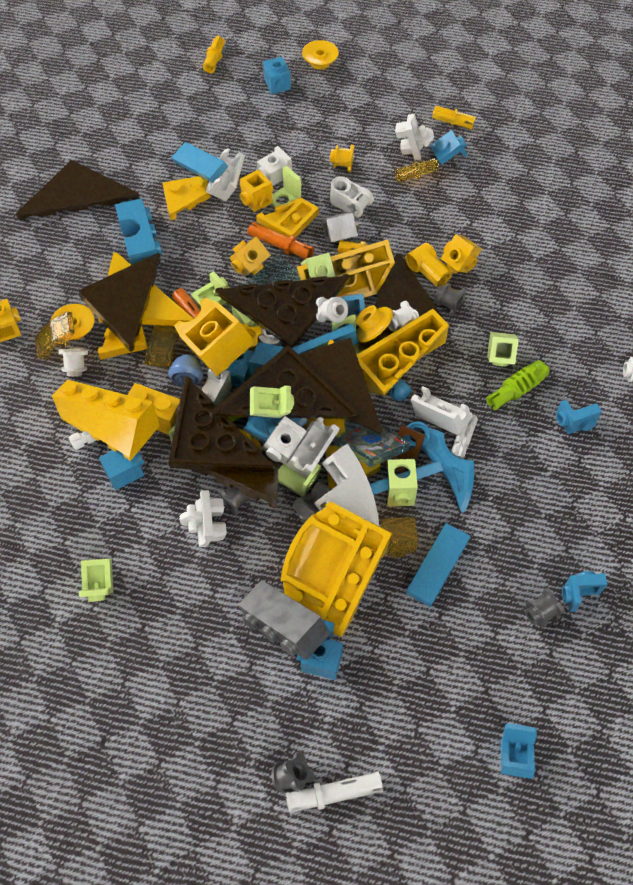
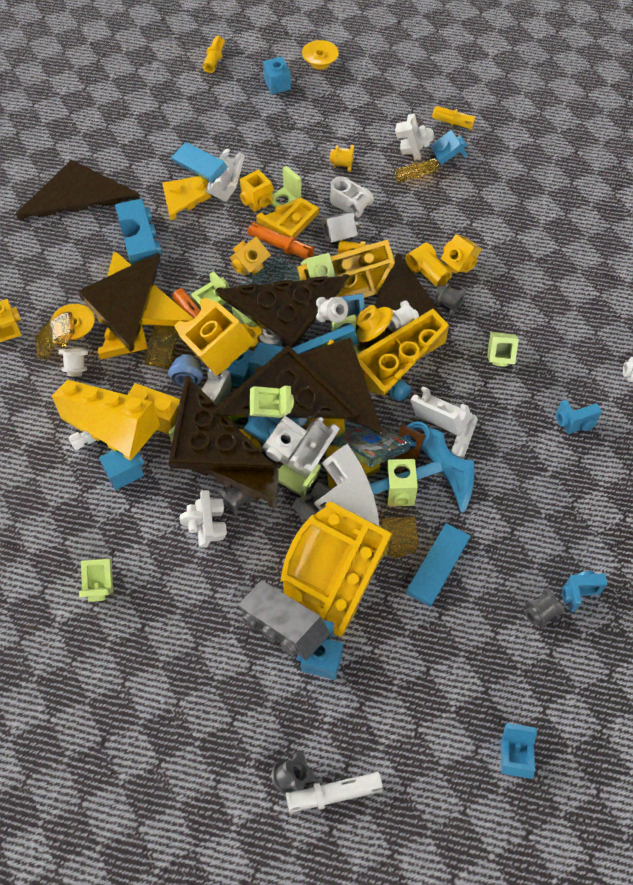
white brick [256,146,292,186] -> none
lime hinge [486,360,550,411] -> none

